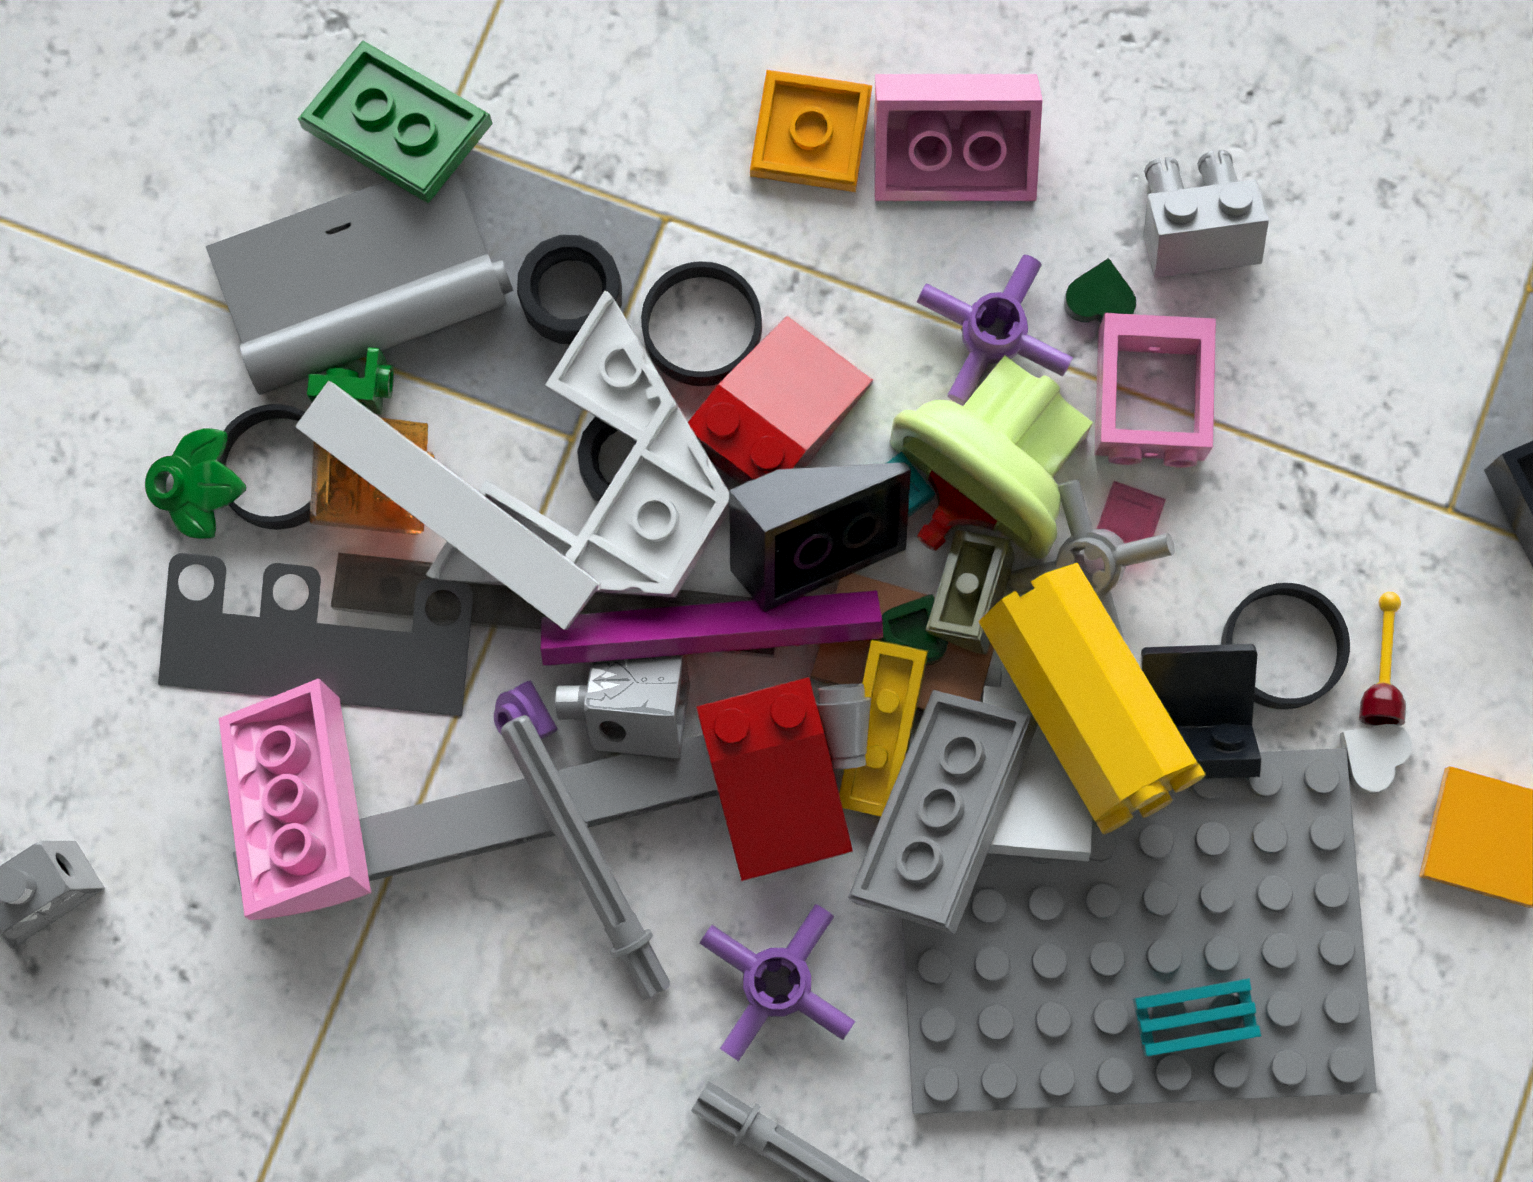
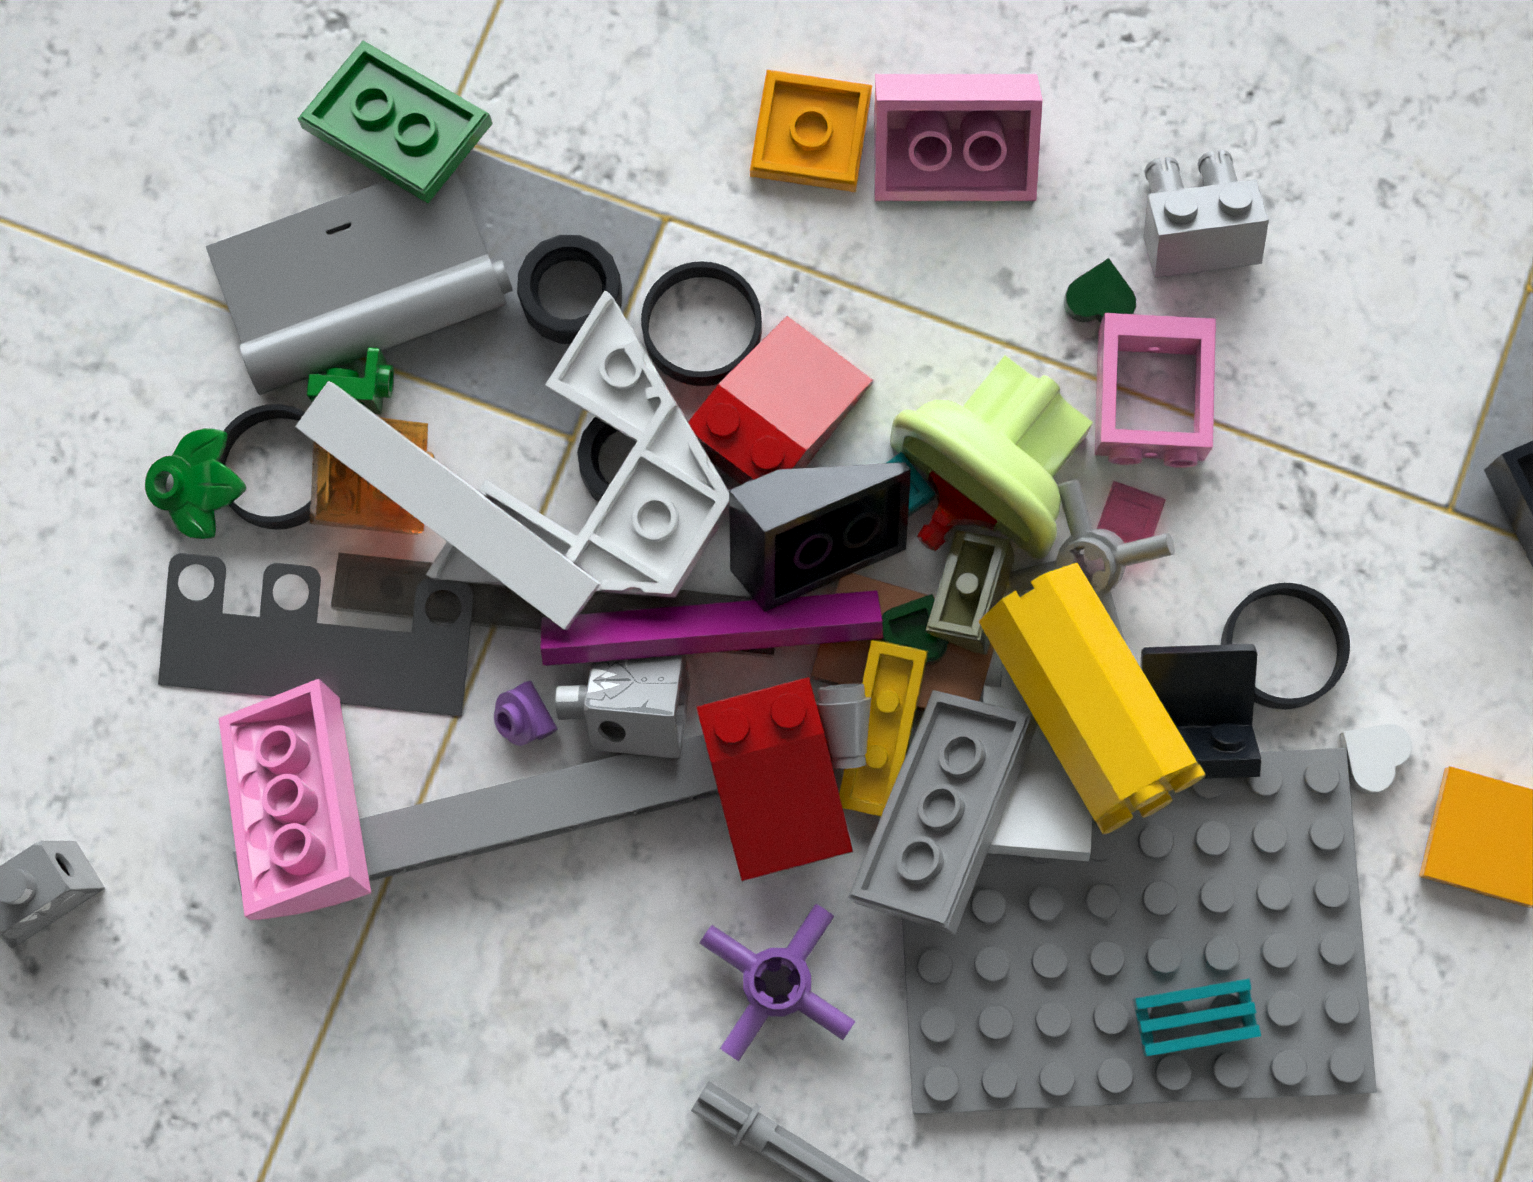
light grey axle [501,715,670,1000] -> none
medium lavender bar [917,255,1073,406] -> none
hinge [1359,592,1406,726] -> none

